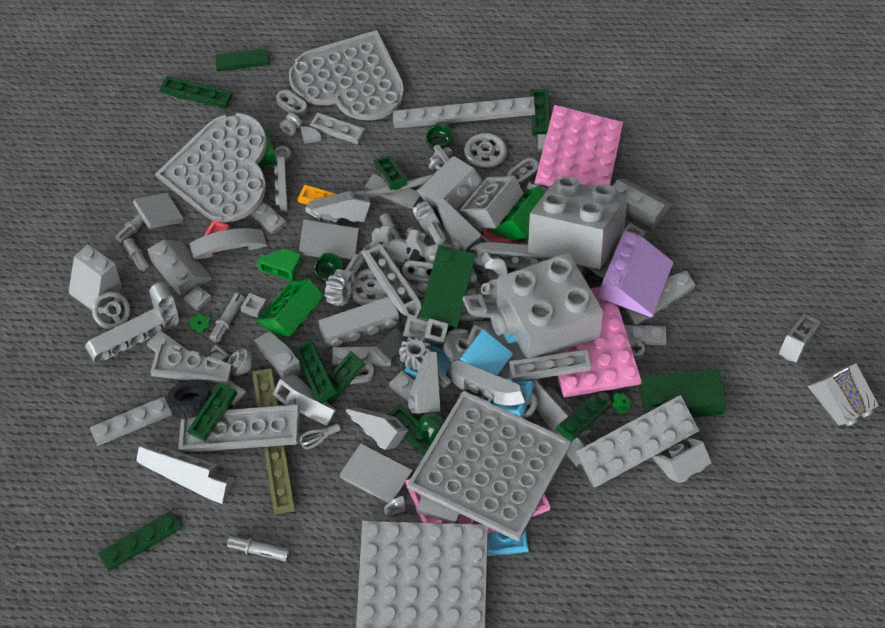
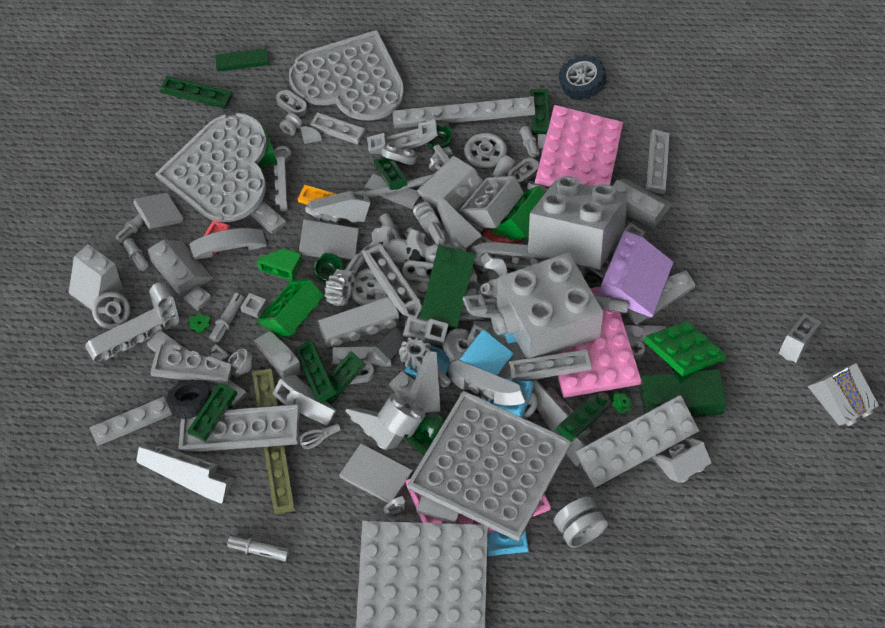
dark green plate [98,511,182,572] -> none
none -> light grey slope [367,119,438,154]
none -> light grey brick [378,390,425,437]
none -> light grey plate [381,143,417,165]
none -> light grey cone [491,155,516,177]
none -> light grey axle [520,126,540,158]
none -> light grey wheel [554,497,608,548]
none -> black wheel [559,55,607,100]
none -> light grey axle [593,294,629,313]
none -> green plate [644,321,727,376]
none -> light grey plate [646,129,670,194]

